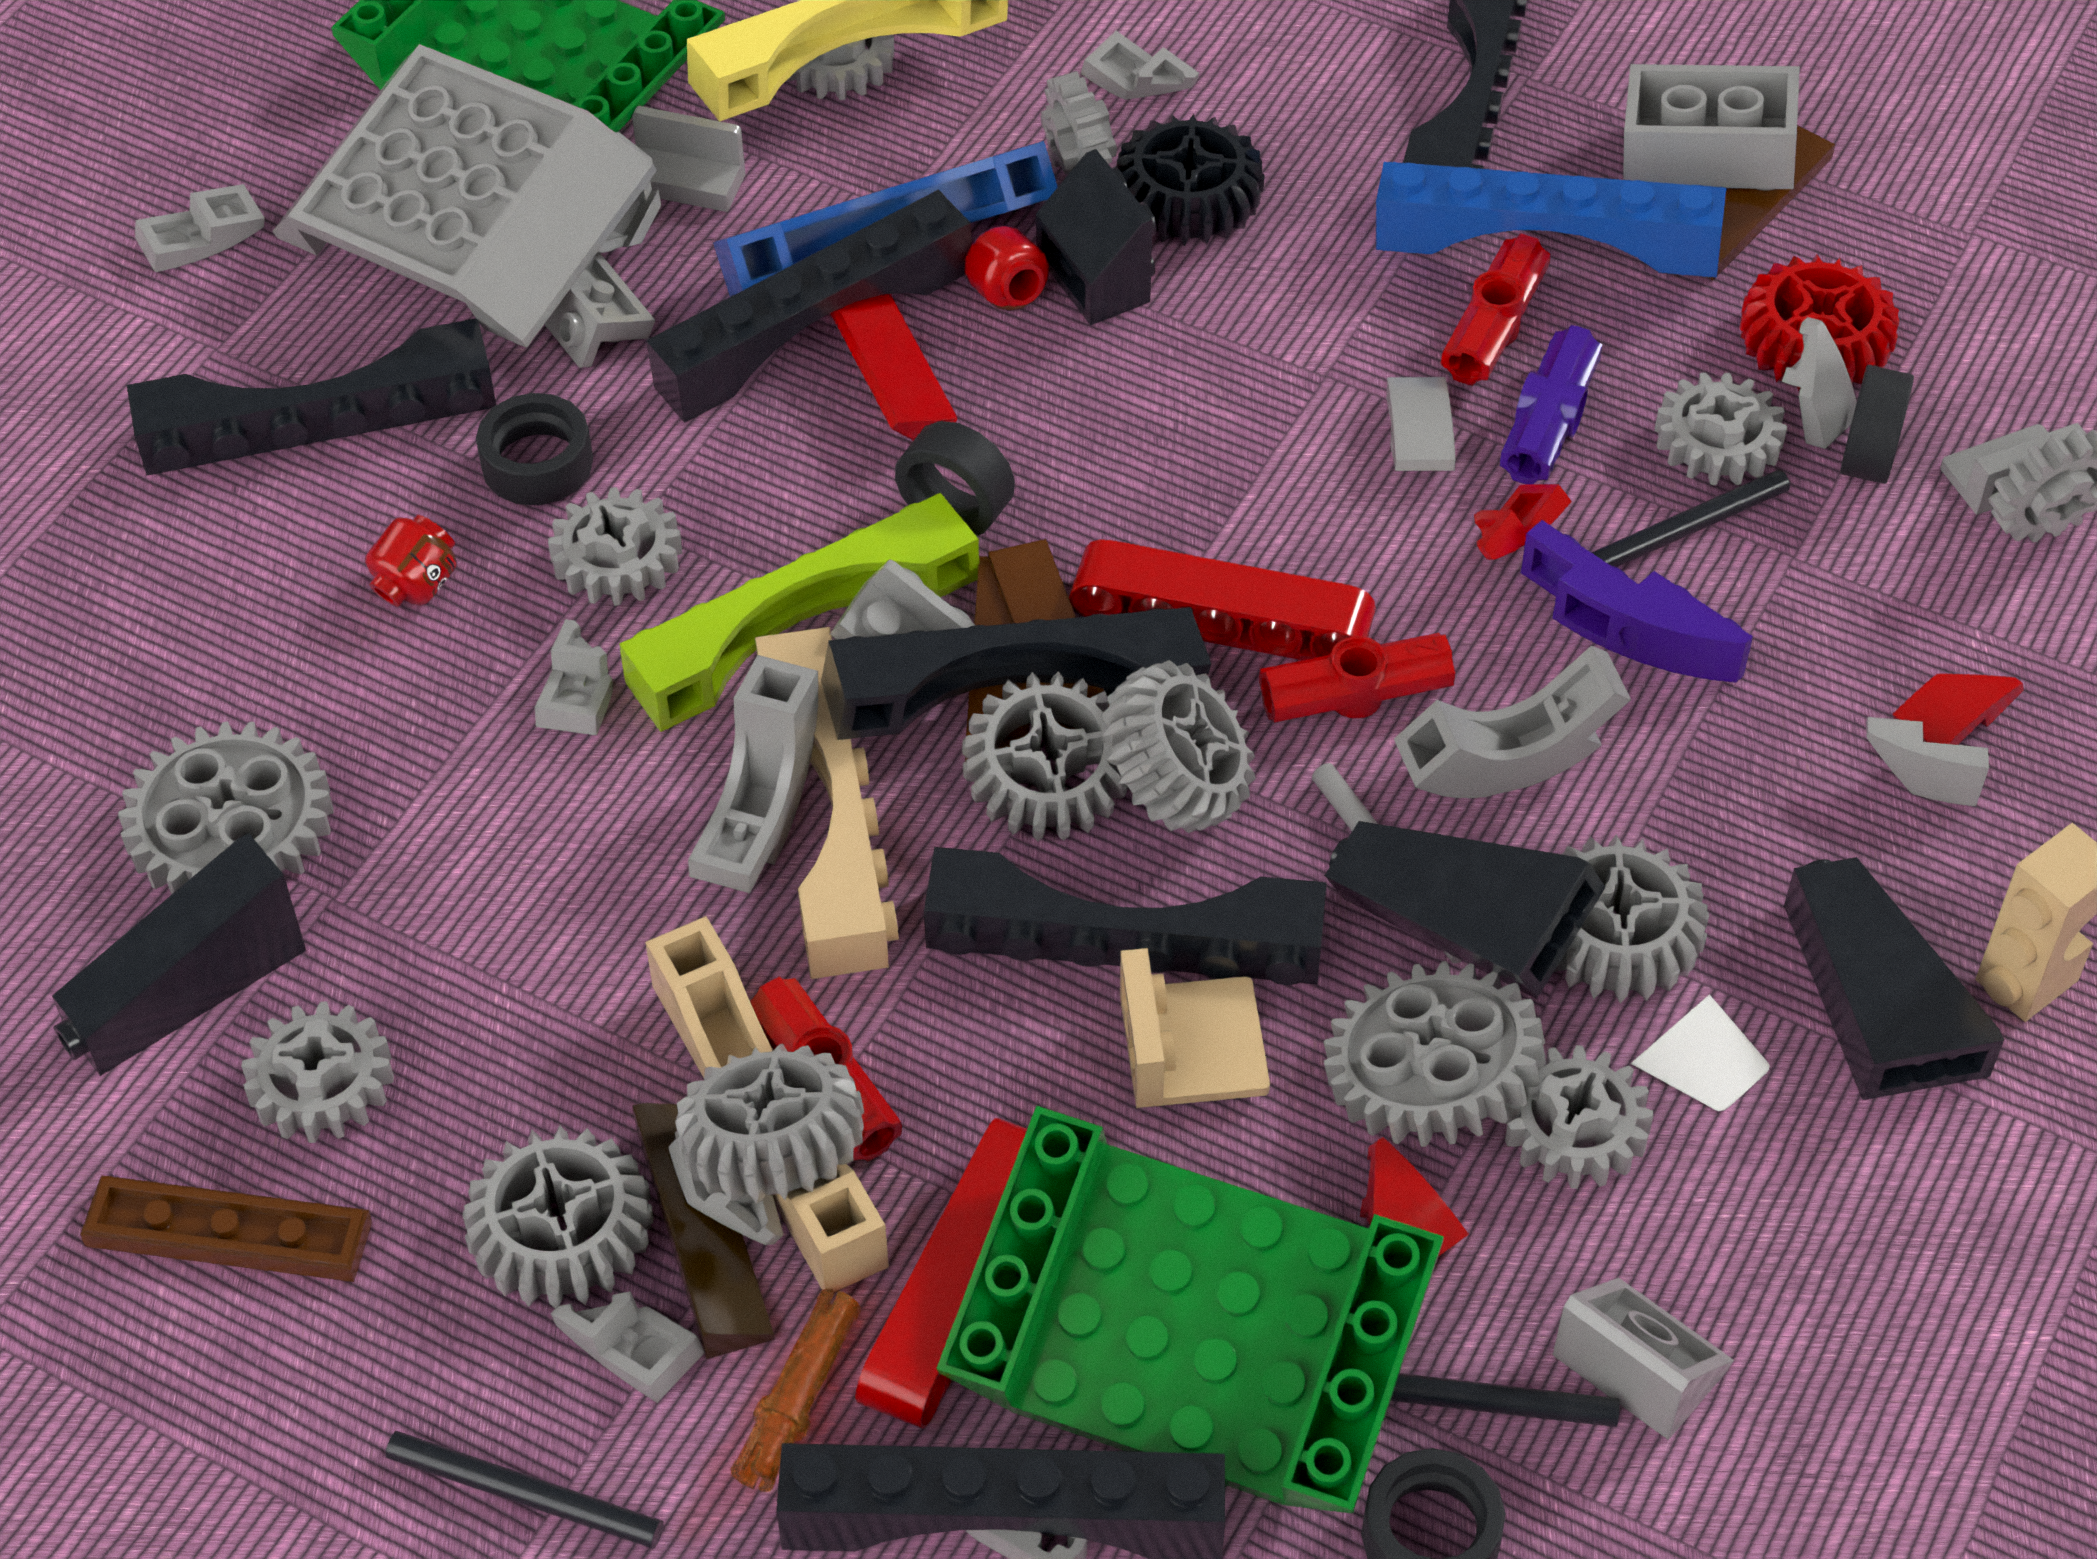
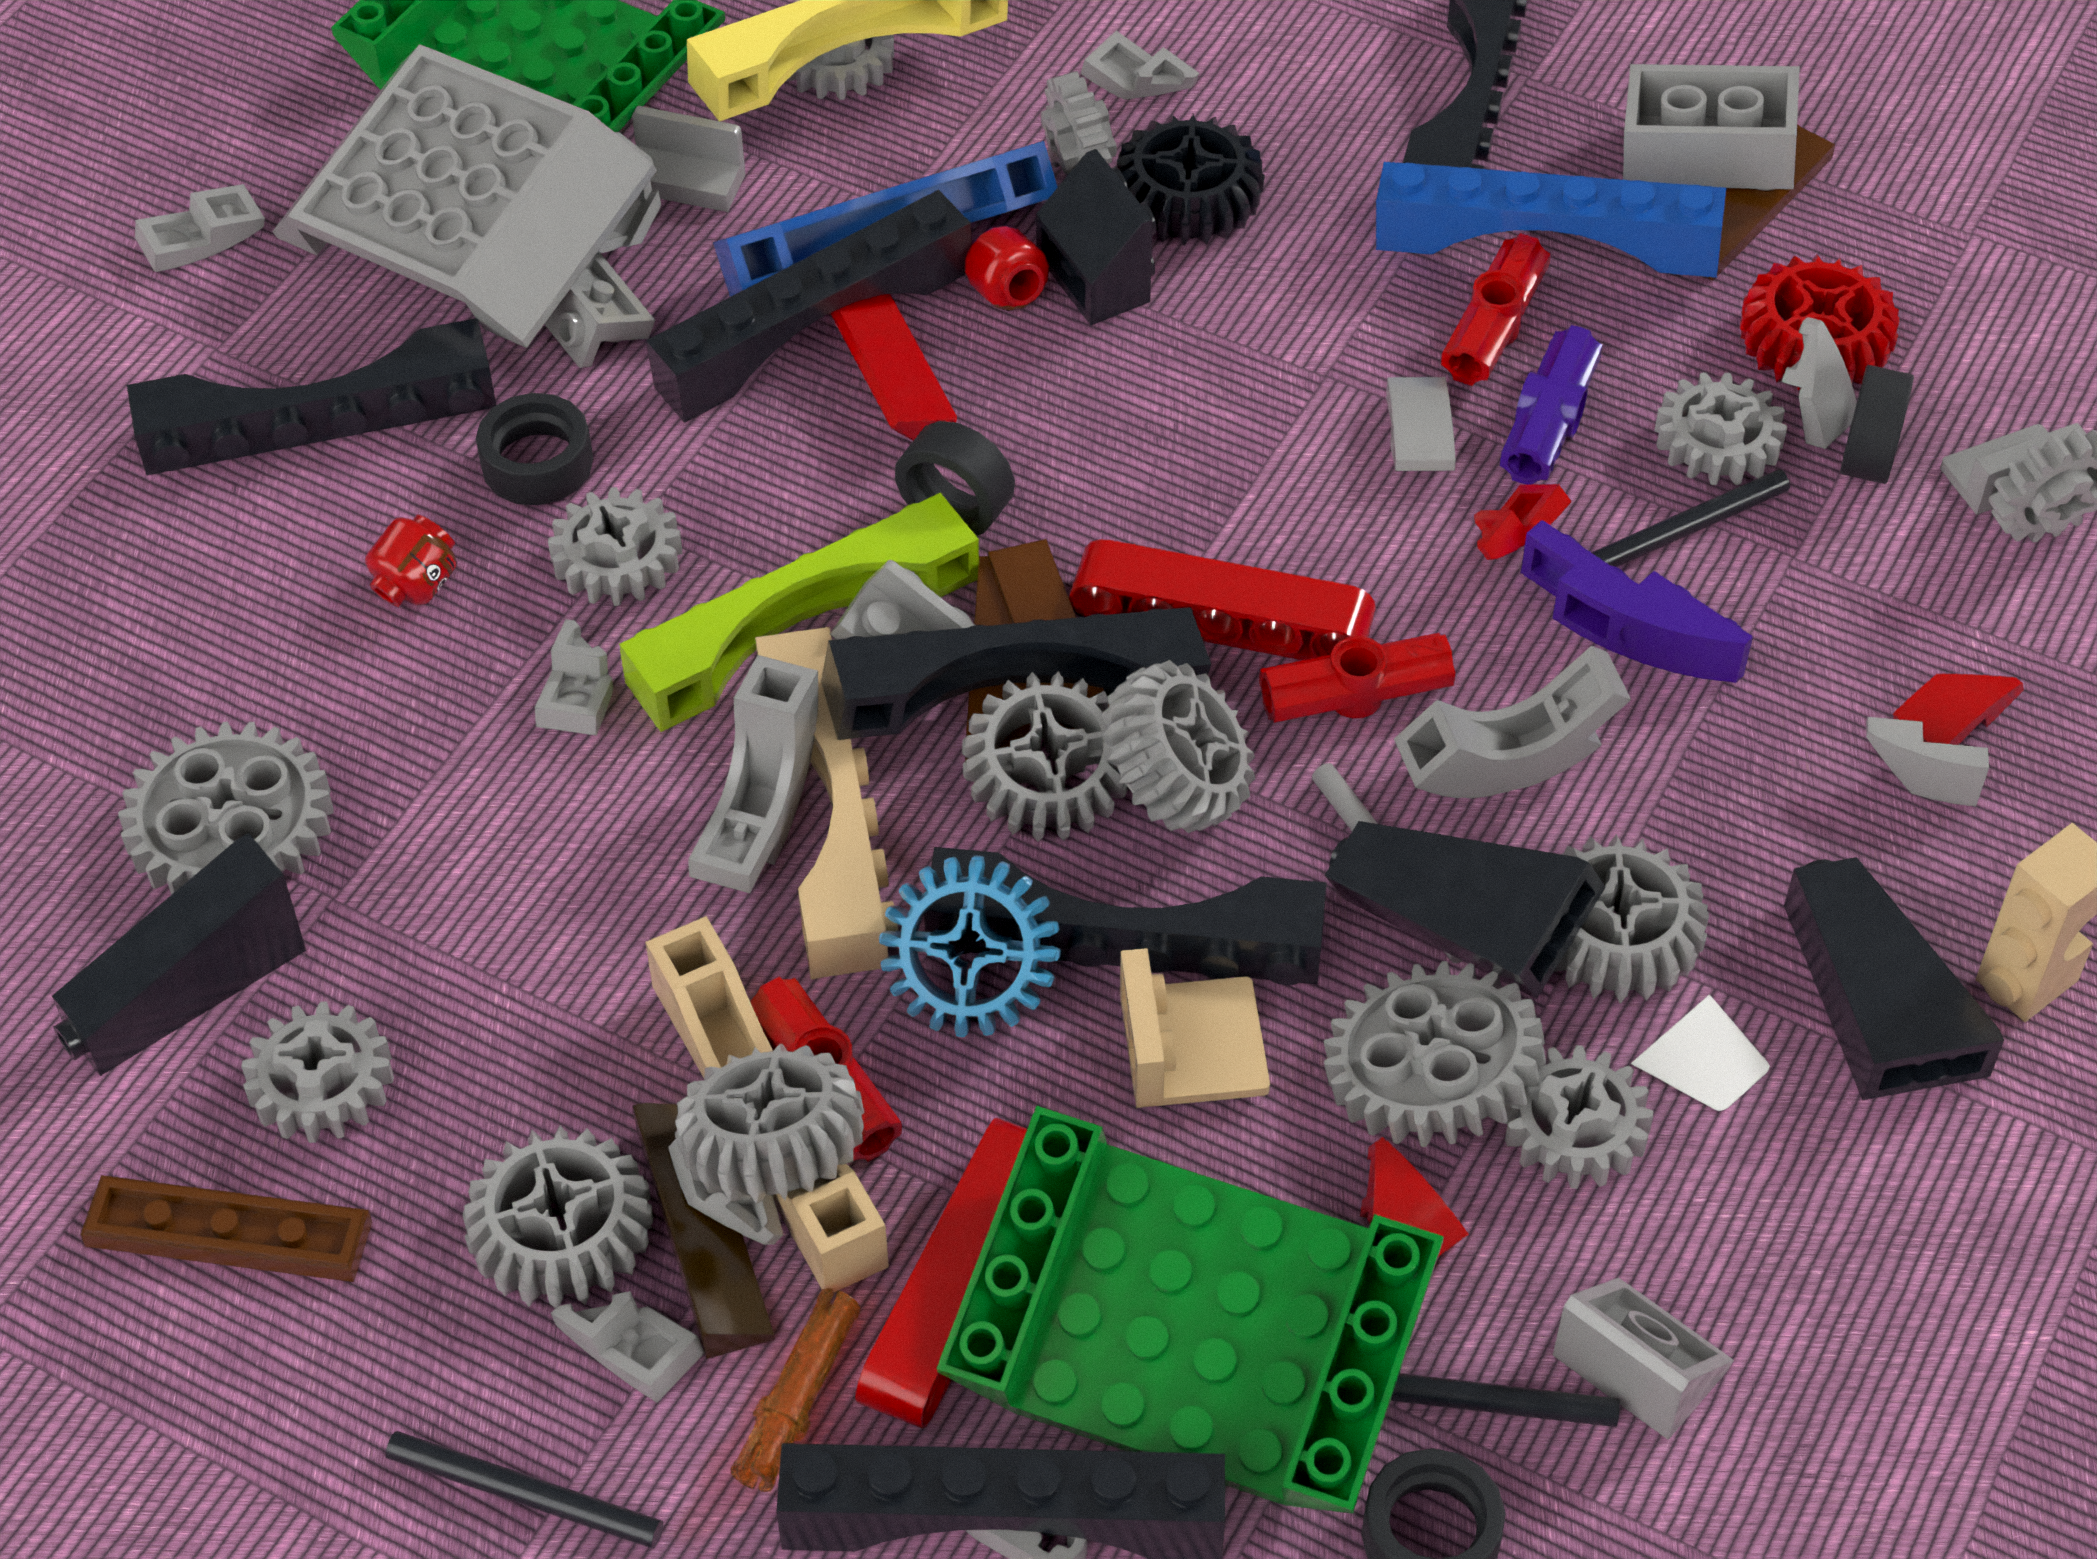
none -> dark azure gear [879,855,1061,1037]

